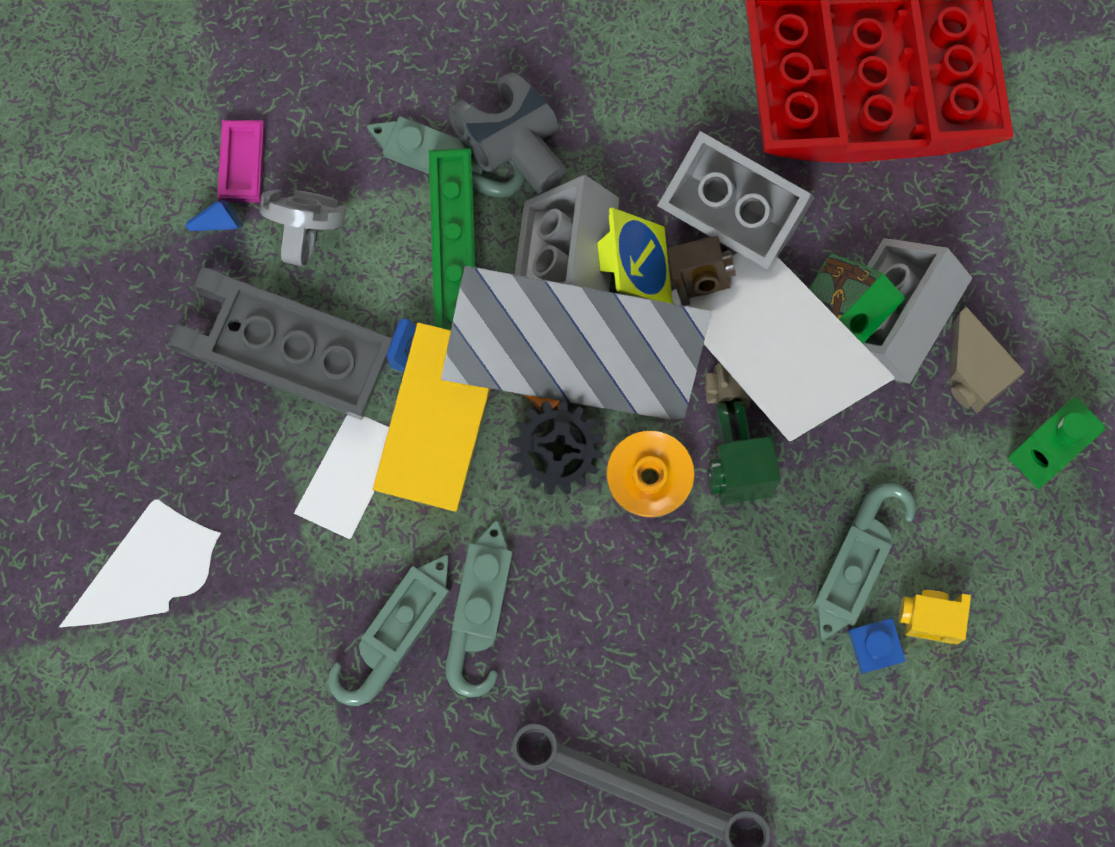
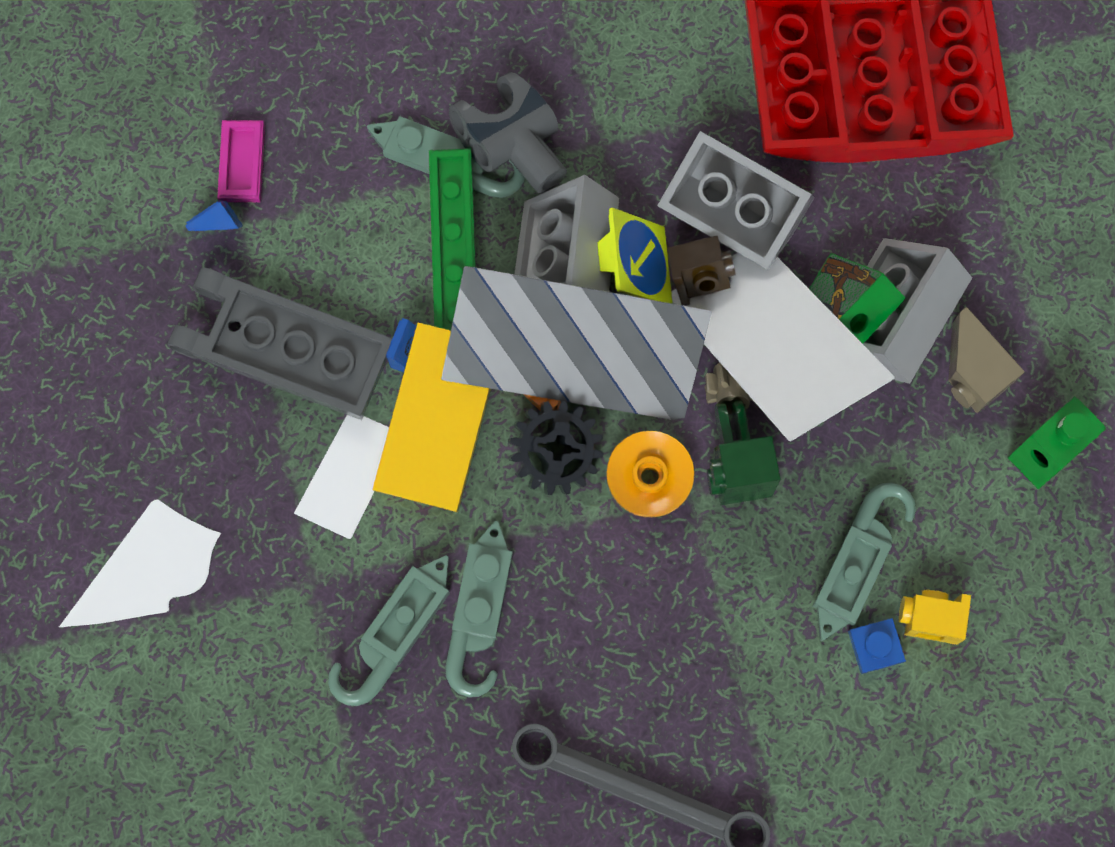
light grey tile [259,190,347,267] -> none

